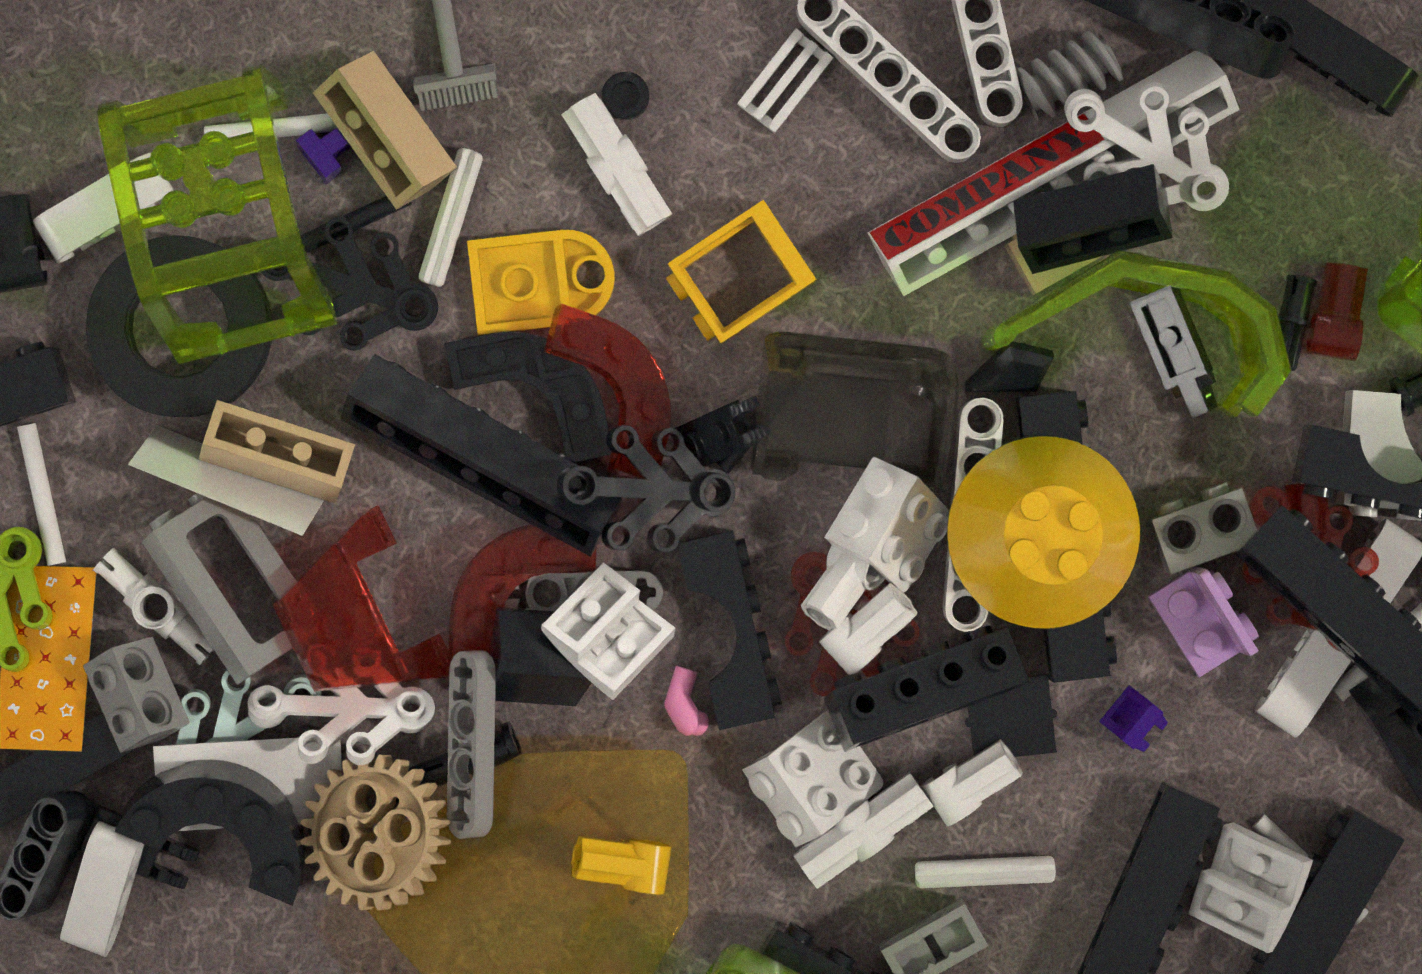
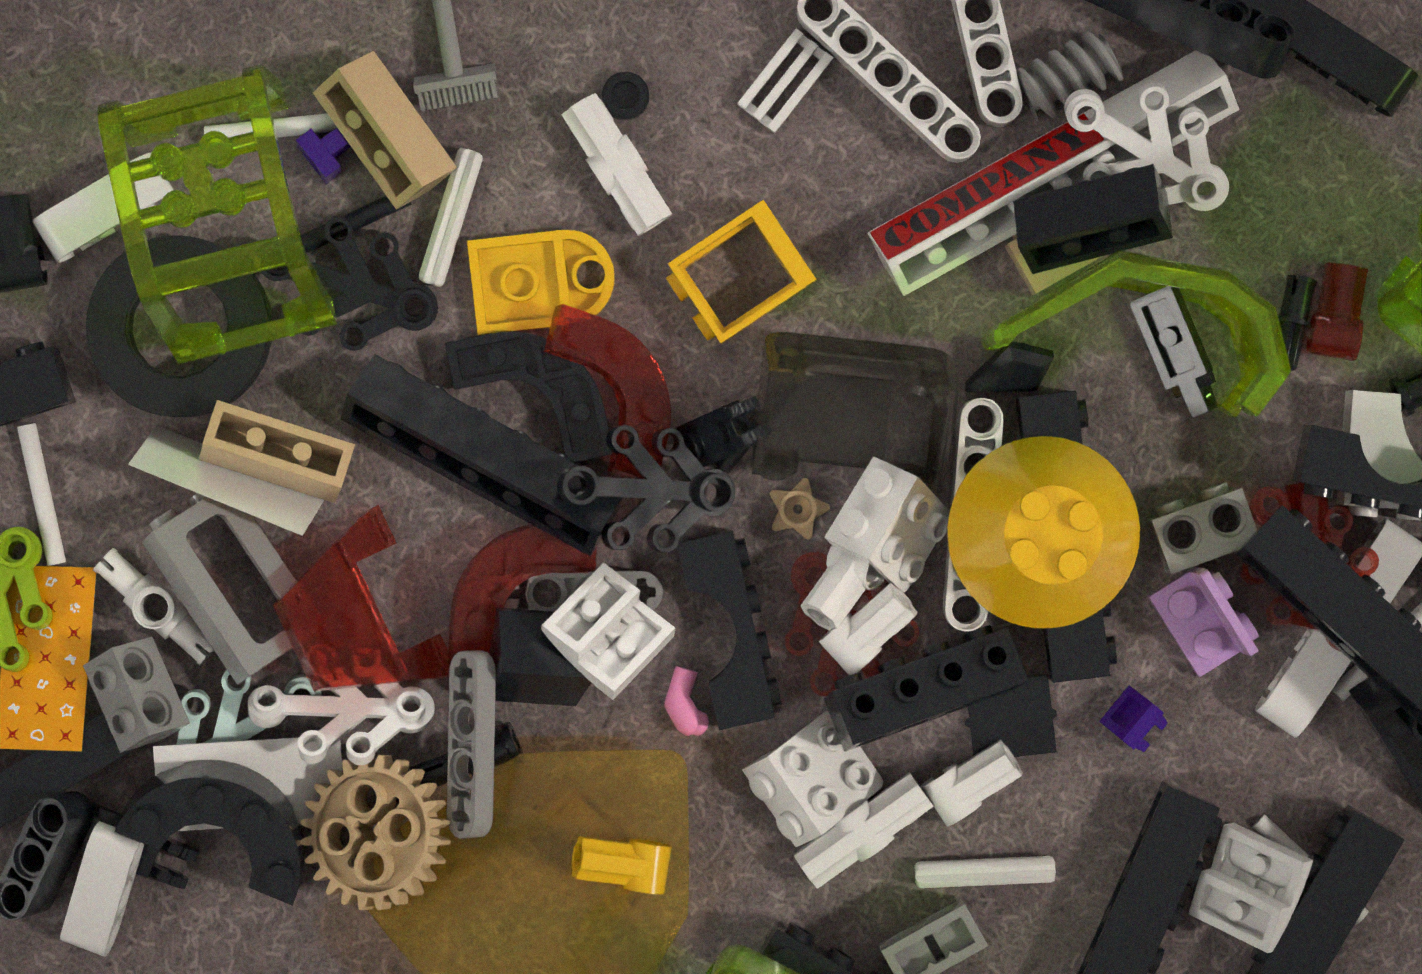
none -> tan plate [770,478,830,540]

